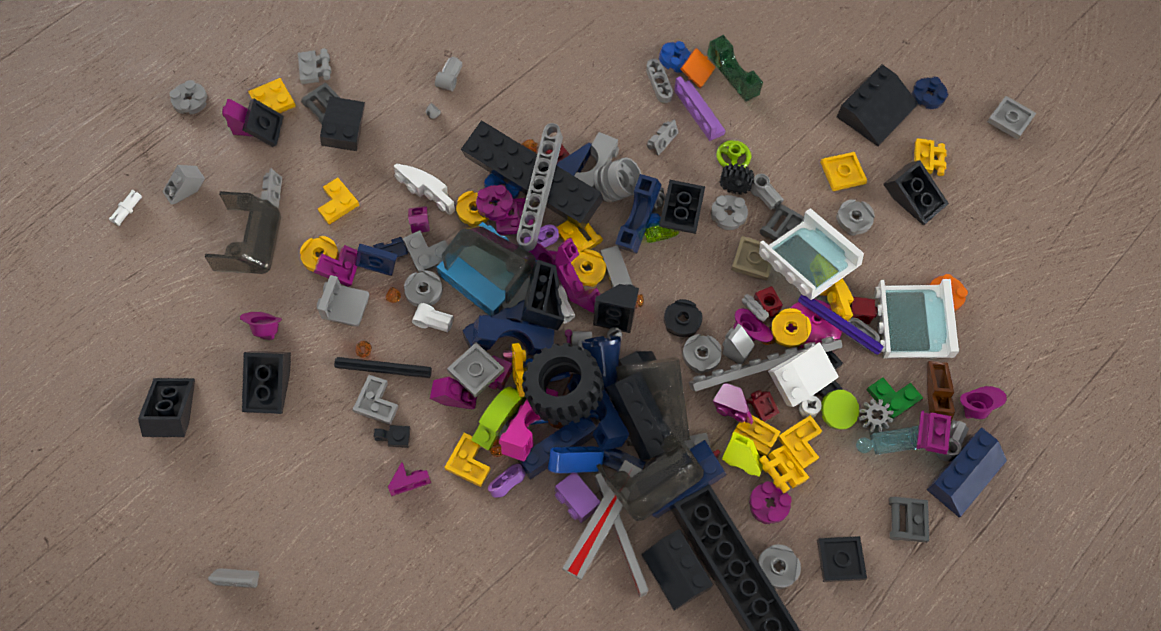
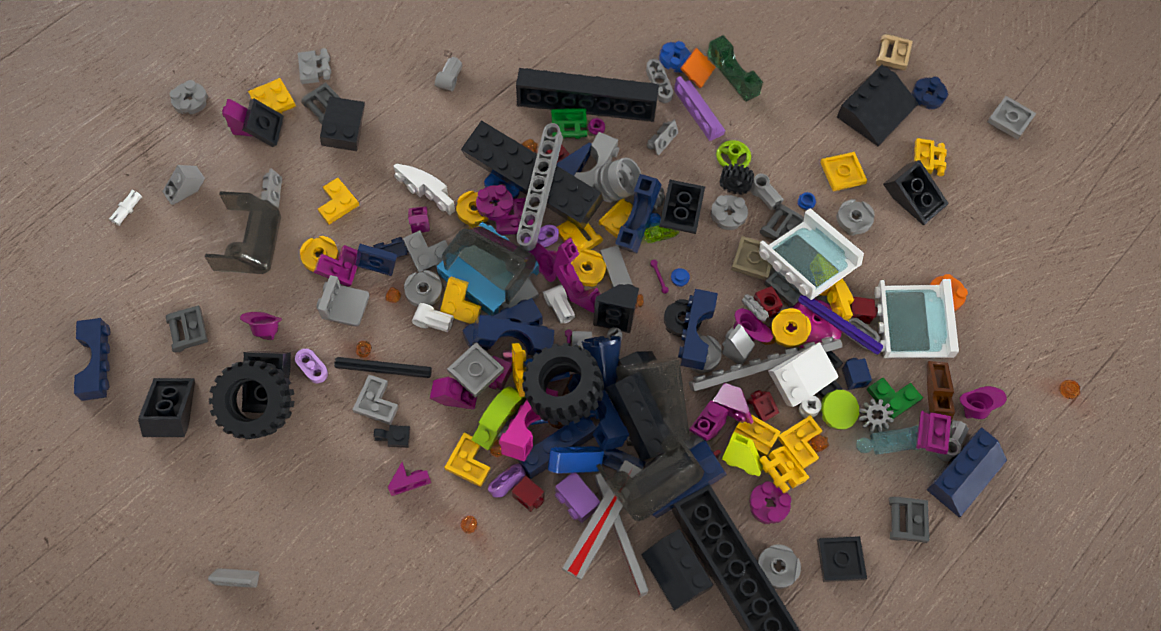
light grey hinge [426,103,441,119] -> none
black wedge [521,260,564,331] -> none
none -> dark blue arch [74,318,111,401]
none -> dark grey plate [165,305,208,353]
none -> black tyre [209,361,294,439]
none -> lavender plate [295,349,328,383]
none -> yellow plate [440,276,482,324]
none -> clear orange hinge [461,516,478,534]
none -> dark red brick [512,476,545,512]
none -> black brick [516,68,659,122]
none -> green plate [551,109,587,139]
none -> magenta plate [588,118,605,135]
none -> yellow plate [599,198,633,238]
none -> magenta hinge [650,260,669,294]
none -> blue plate [671,268,690,287]
none -> dark blue arch [678,289,718,370]
none -> magenta slope [689,400,728,441]
none -> dark grey plate [764,271,802,308]
none -> blue plate [797,192,816,210]
none -> clear orange plate [810,435,829,452]
none -> dark blue brick [842,358,872,390]
none -> tan plate [876,35,913,71]
none -> clear orange plate [1059,380,1080,399]

